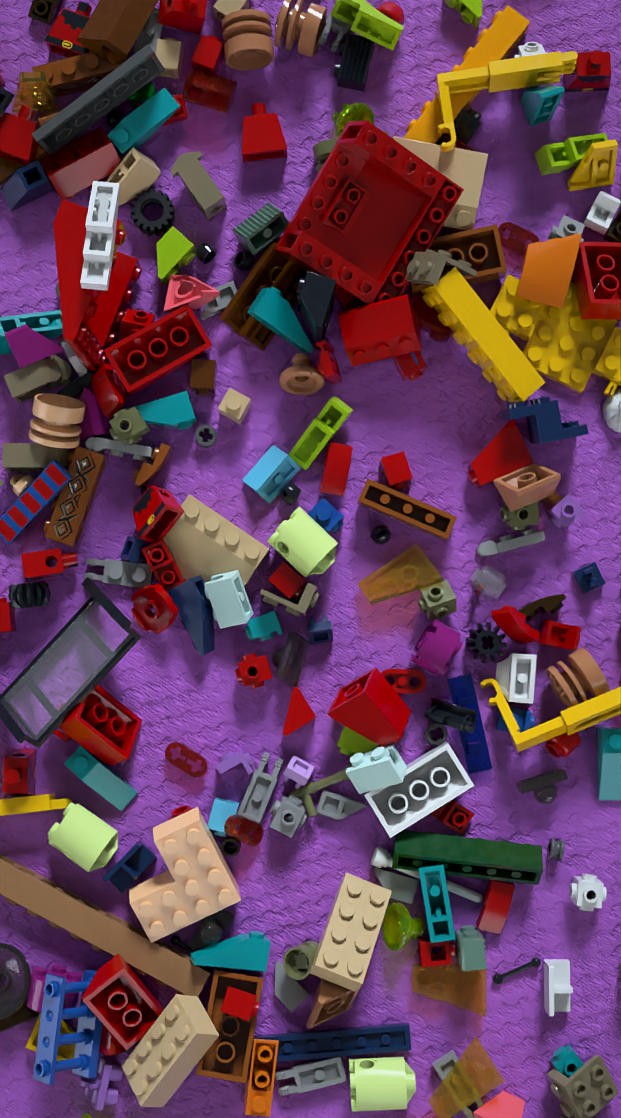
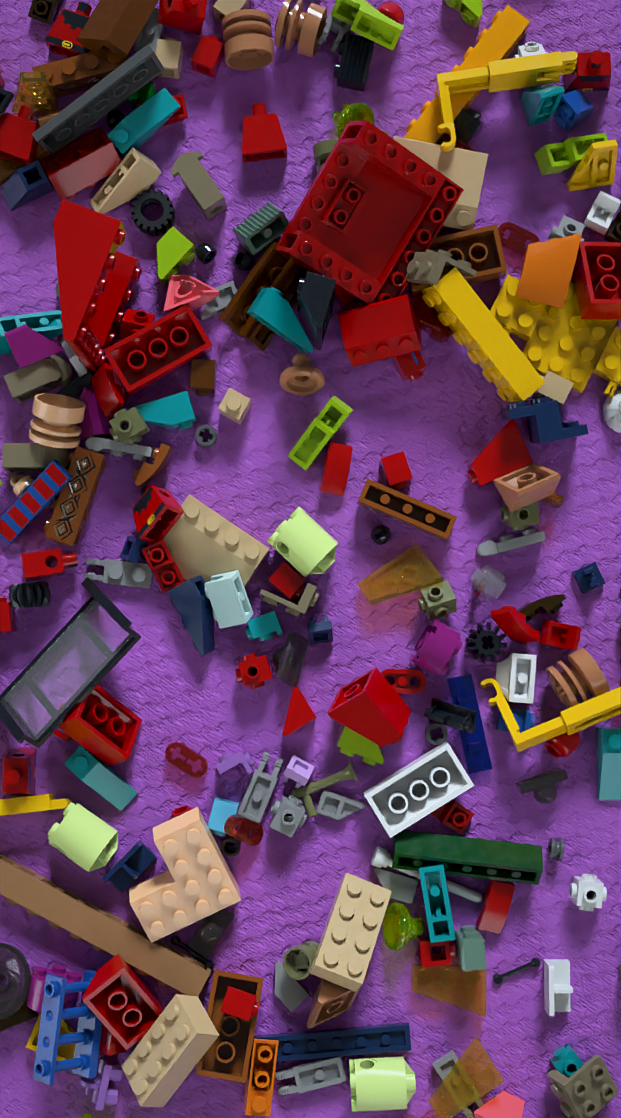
white slope [80,181,120,291] -> none
red plate [131,584,179,634] -> none
clear red brick [182,68,237,114] -> none
teal slope [190,931,271,972] -> none
medium azure panel [243,445,301,504] -> none
black hinge [280,484,301,505] -> none
blue bracket [308,497,344,534] -> none
red plate [316,340,342,384] -> none
light aqua brick [346,744,407,794] -> none
medium lavender bracket [546,494,584,530] -> none
none -> tan brick [534,371,574,408]
none -> blue slope [553,89,595,133]

